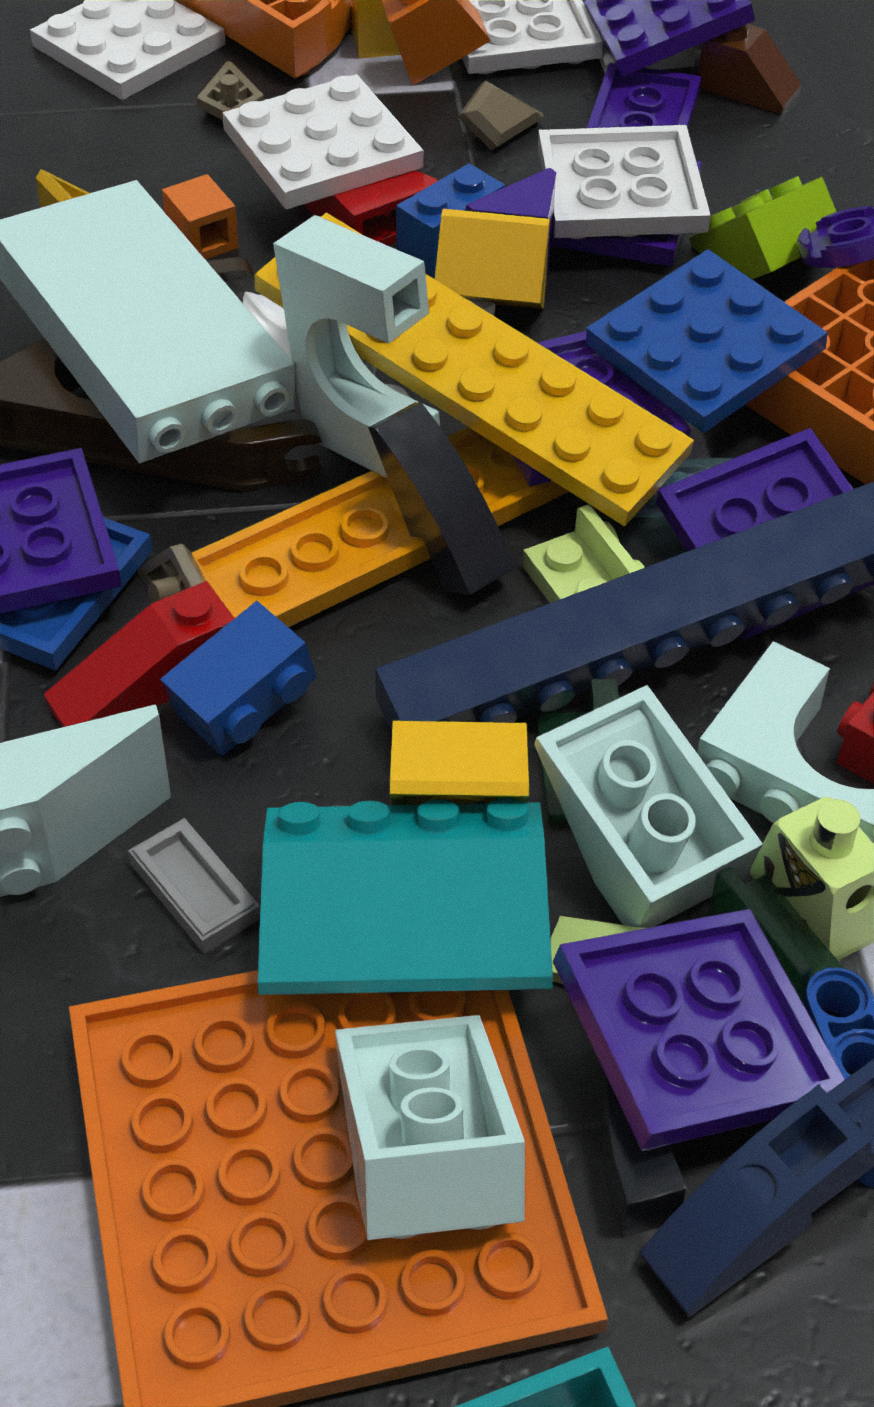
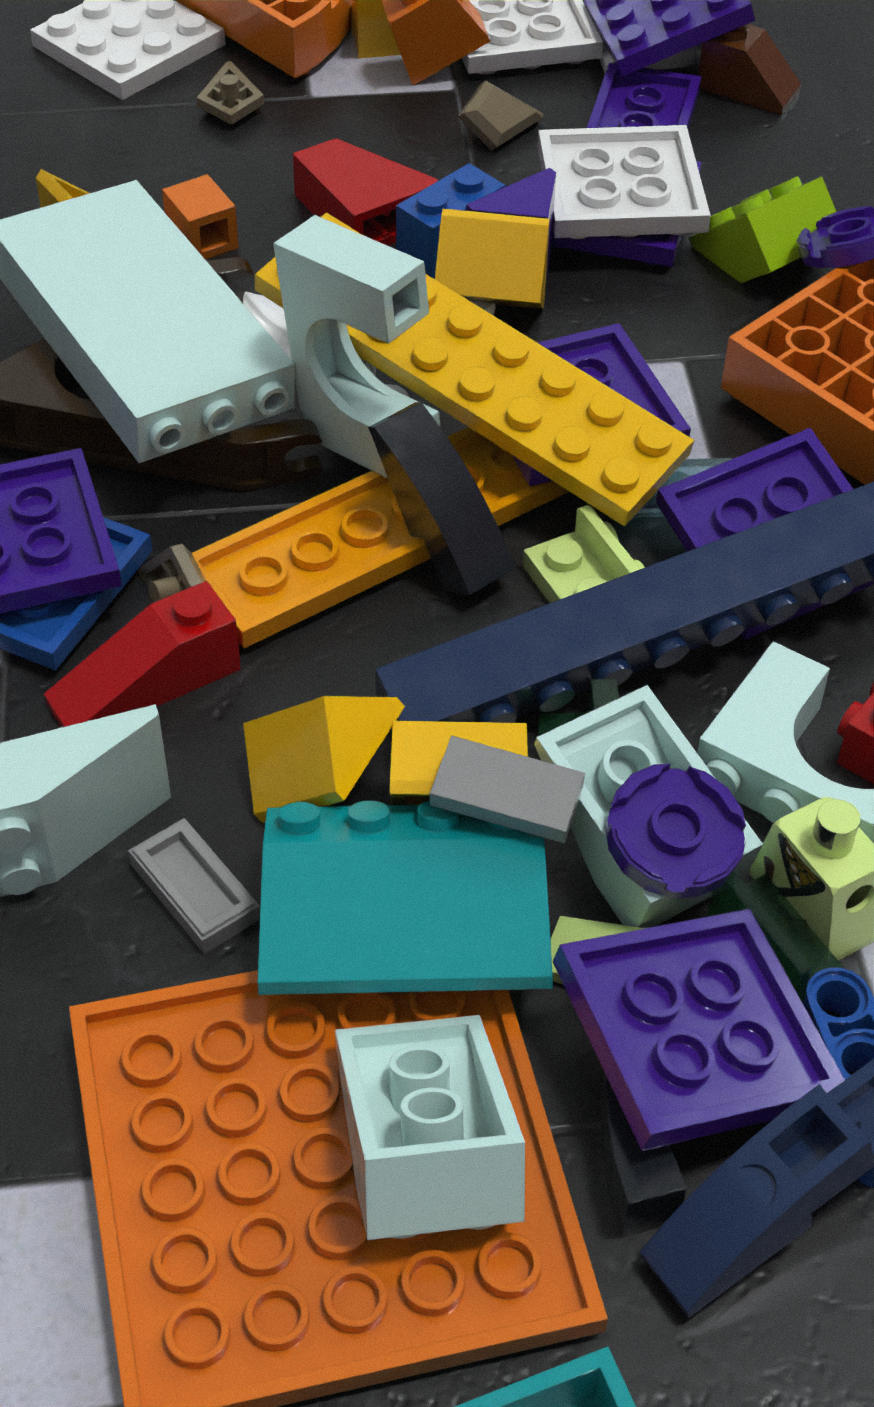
blue brick [160,601,317,757] -> none
white plate [222,74,424,209] -> none
blue plate [586,249,828,433] -> none
none -> yellow slope [243,696,405,823]
none -> light grey tile [430,735,585,844]
none -> dark purple tile [604,764,746,899]

